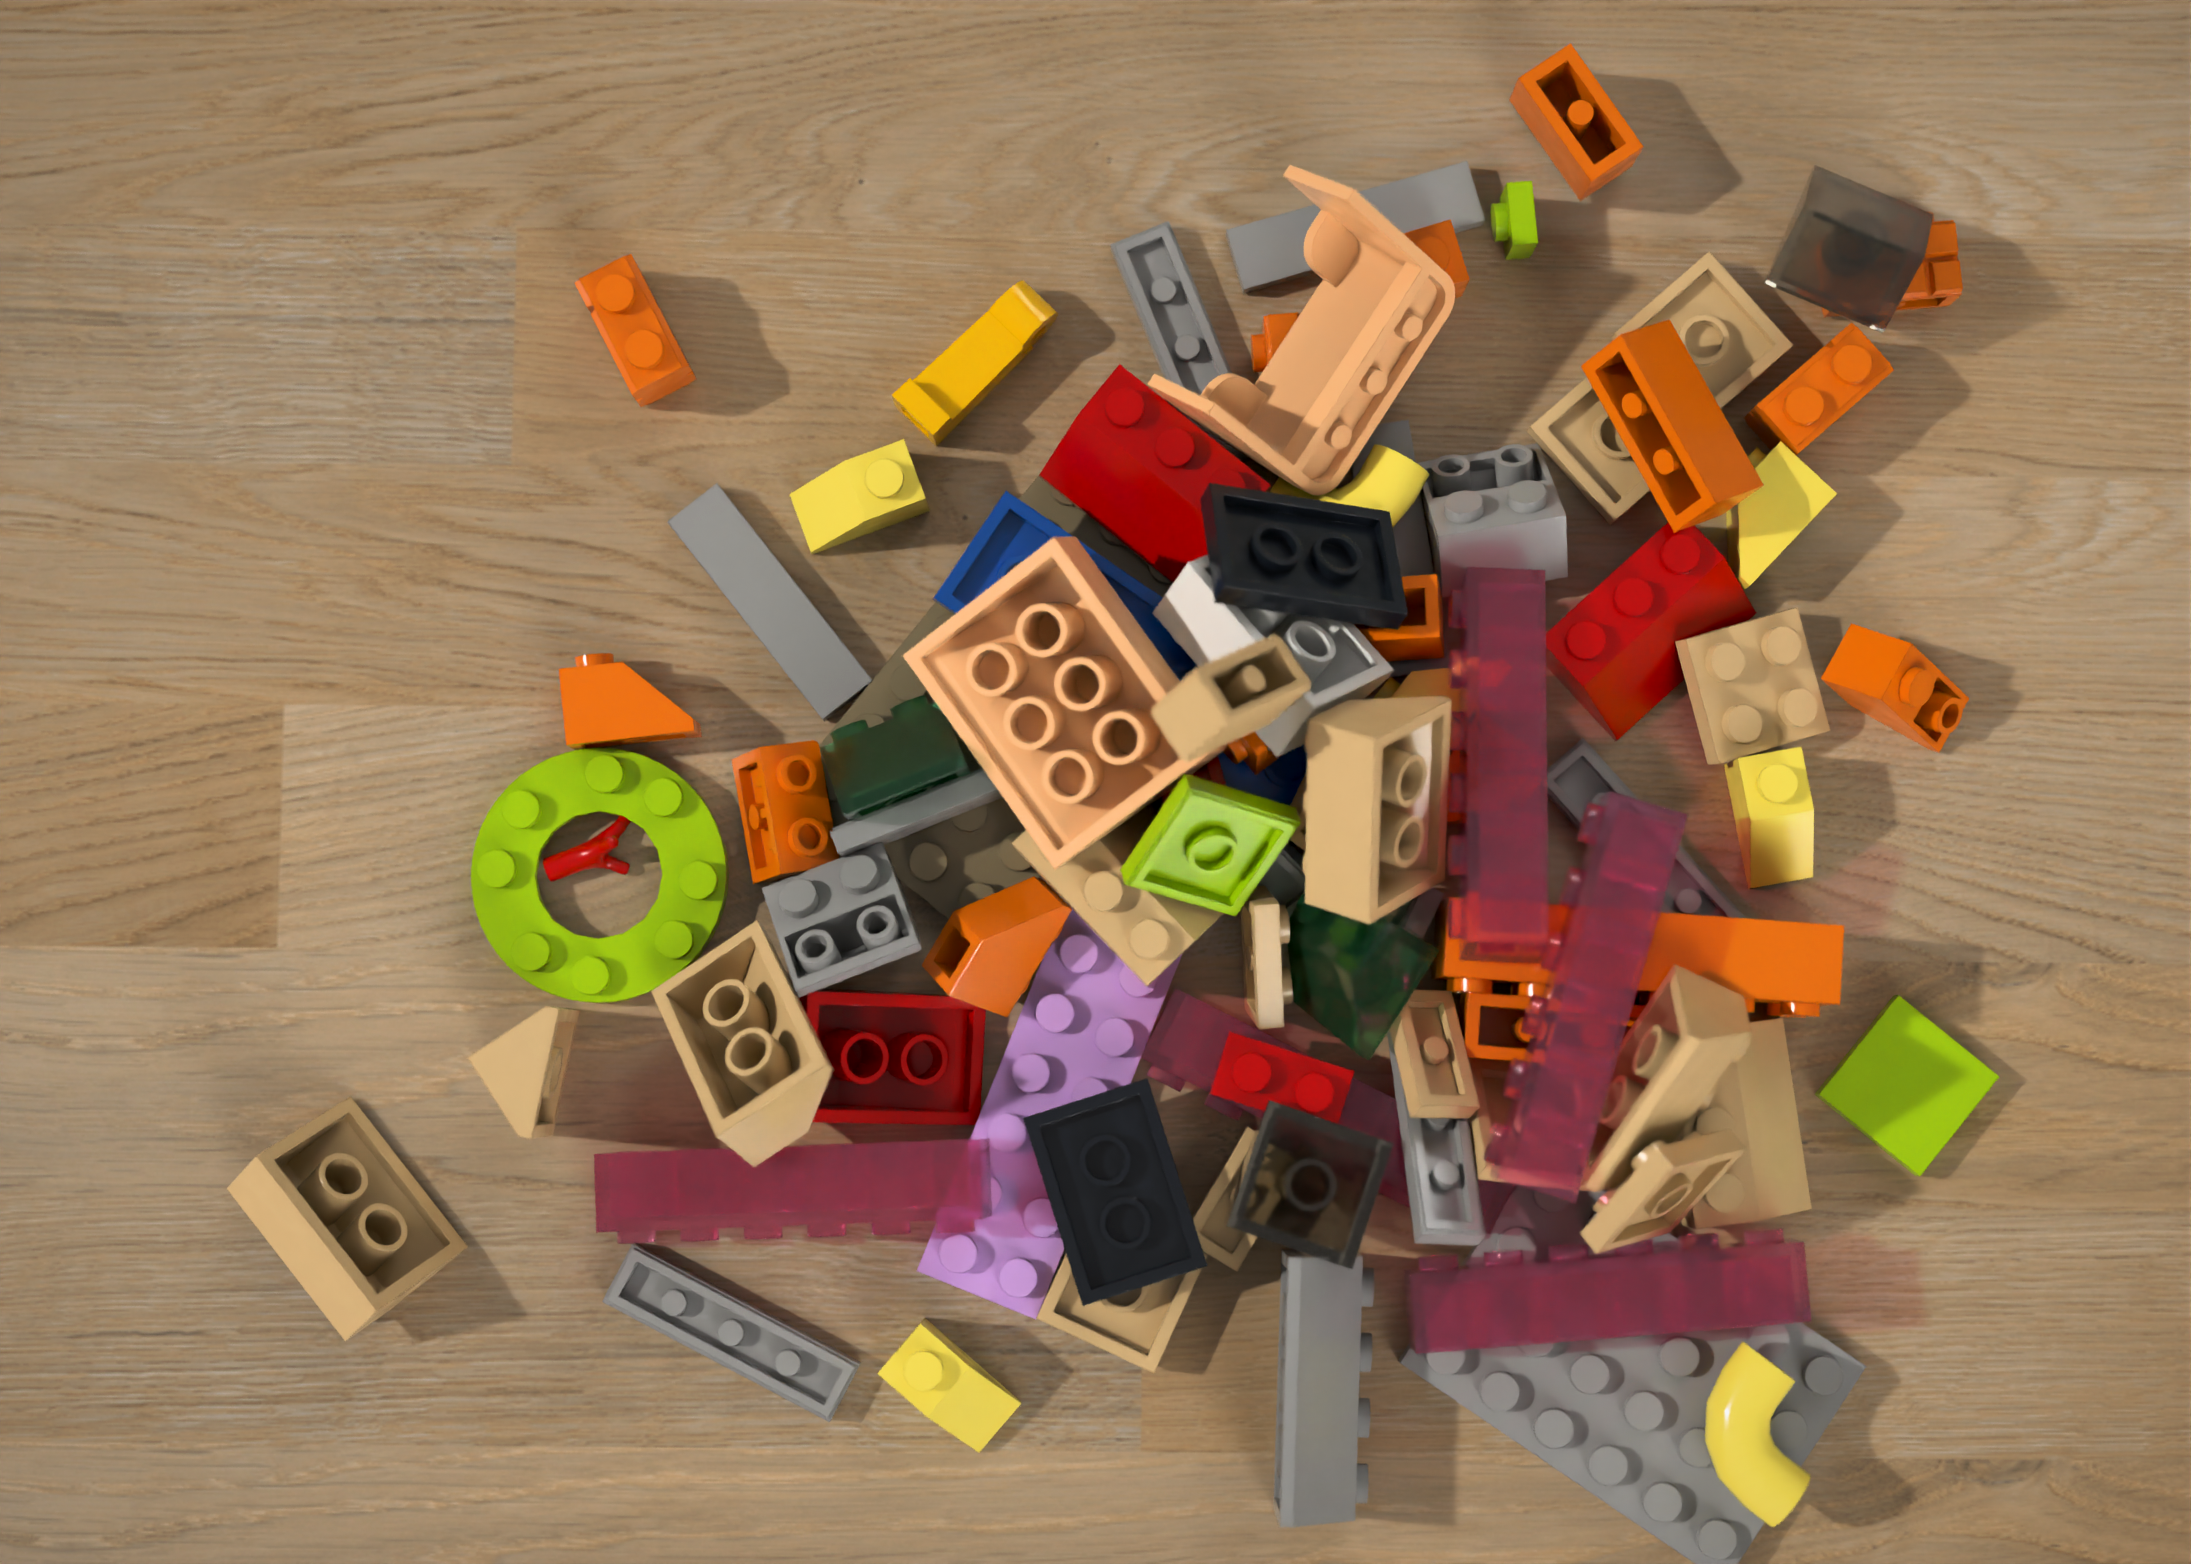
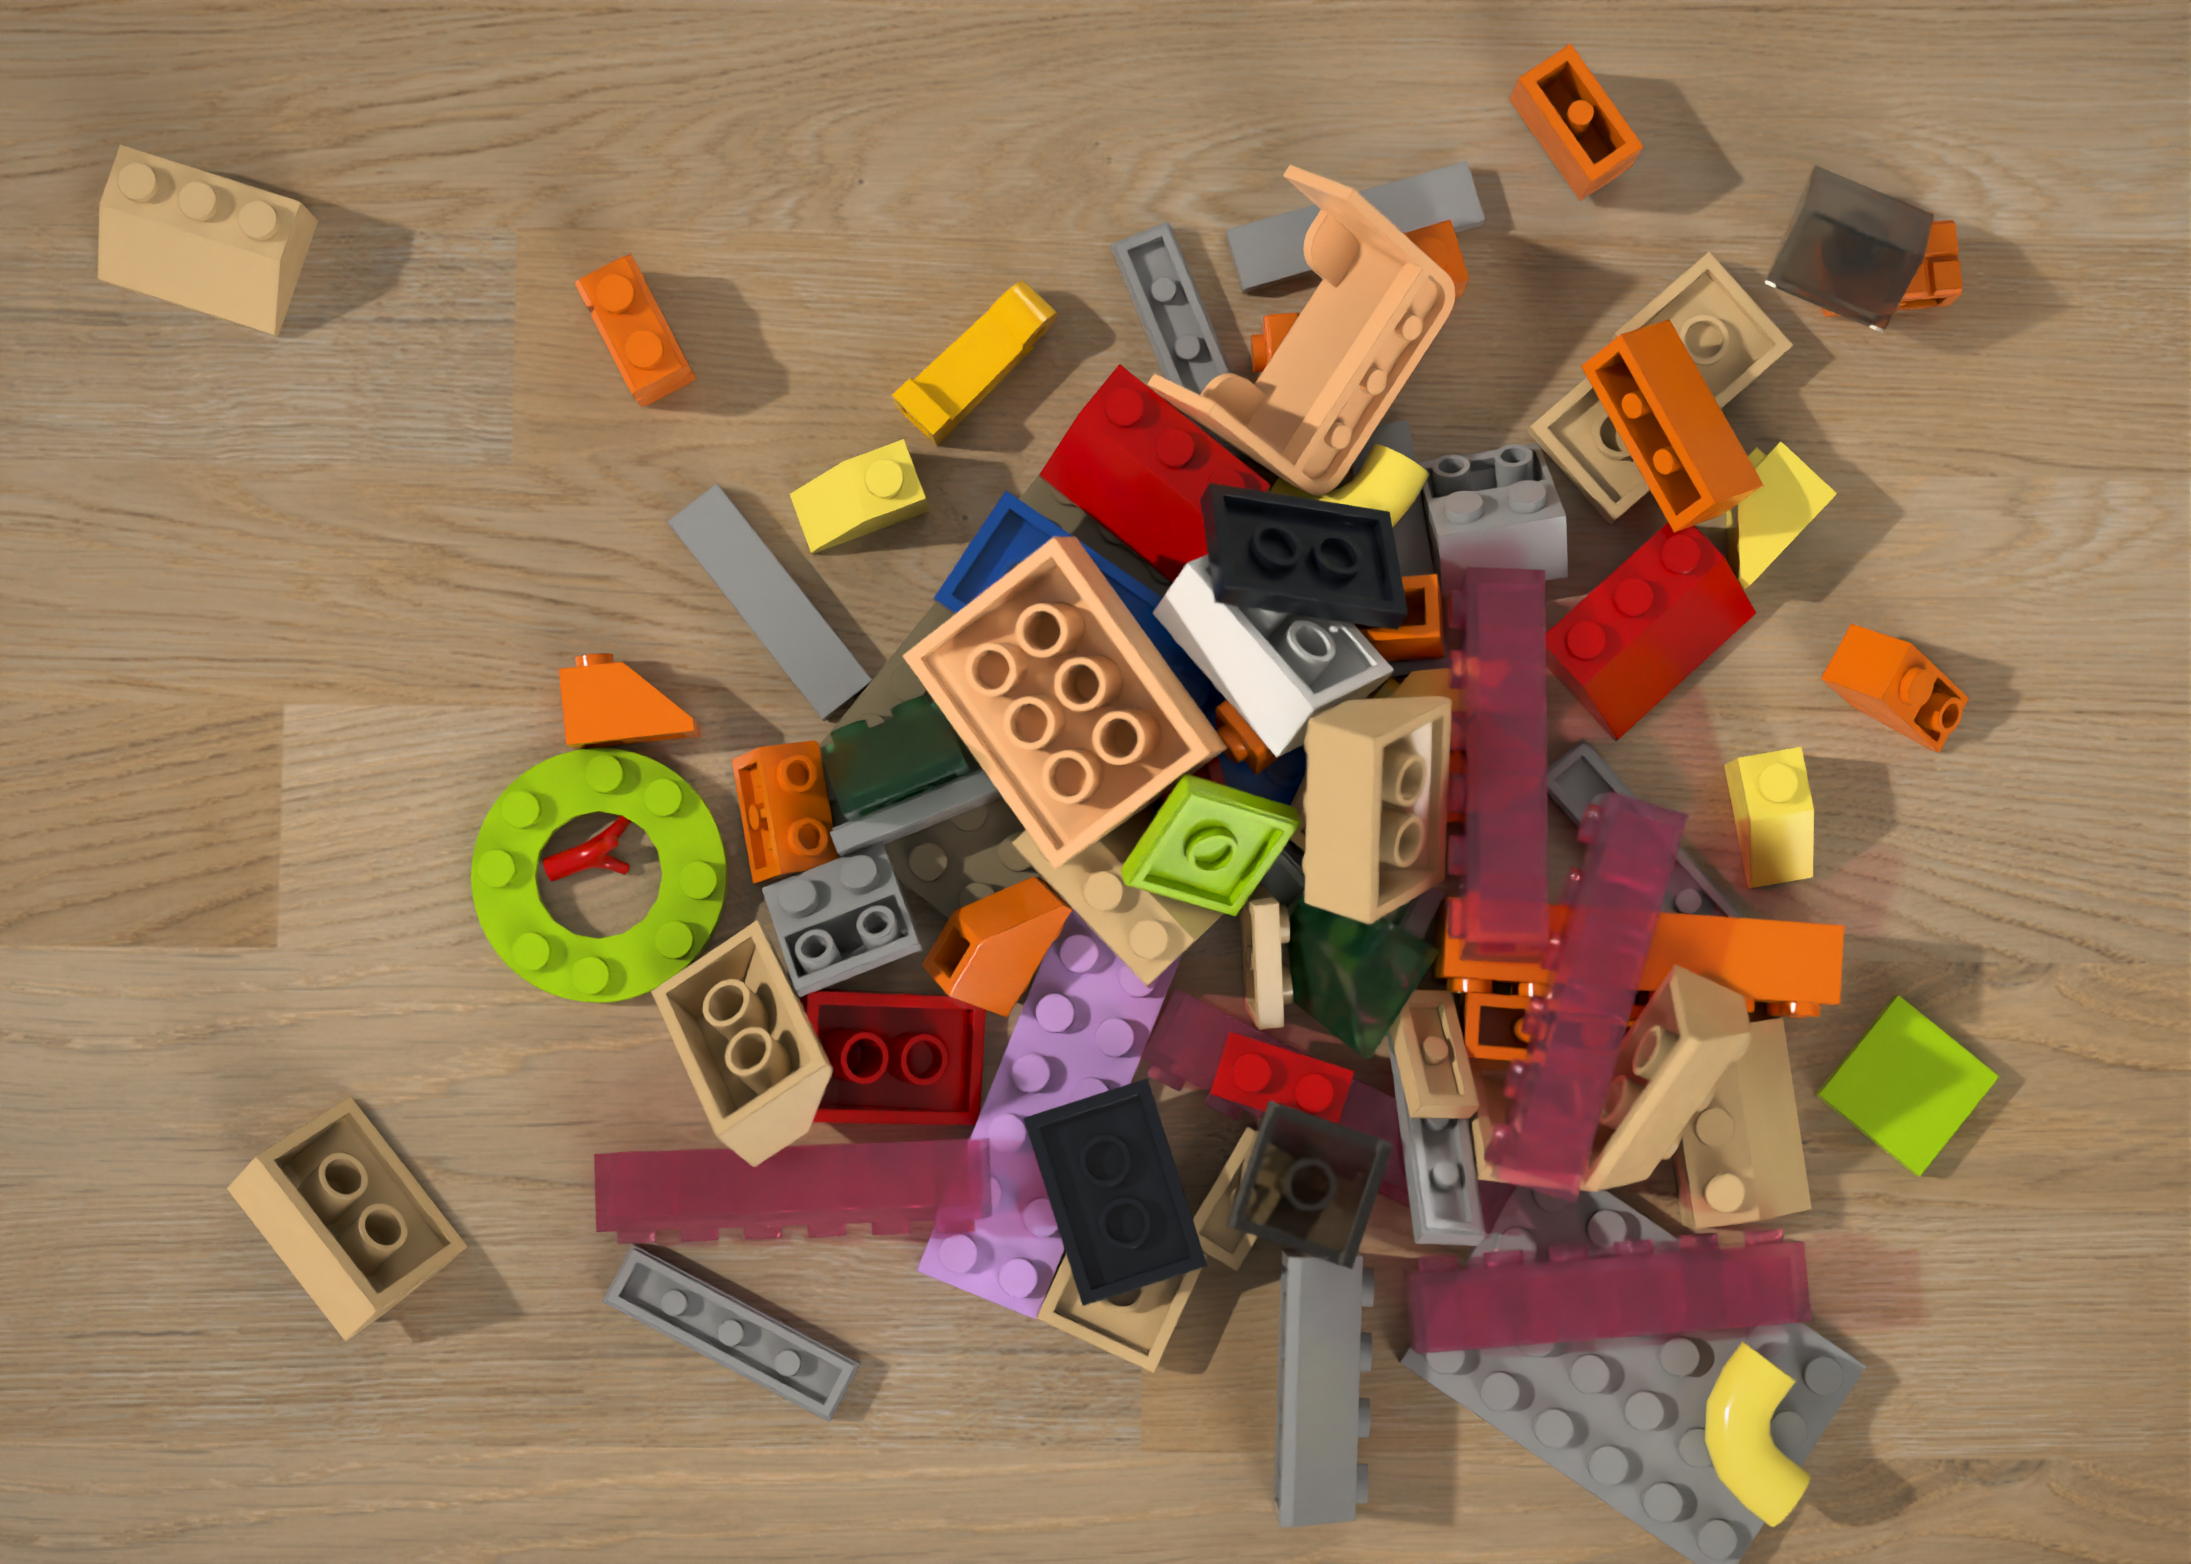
tan slope [468,1006,580,1139] -> none
light yellow slope [877,1318,1022,1453] -> none
tan brick [1151,633,1311,762] -> none
lime plate [1491,181,1538,260] -> none
tan plate [1580,1128,1747,1254] -> none
tan plate [1675,608,1830,765] -> none
orange brick [1744,322,1894,455] -> none
none -> tan slope [97,145,318,337]

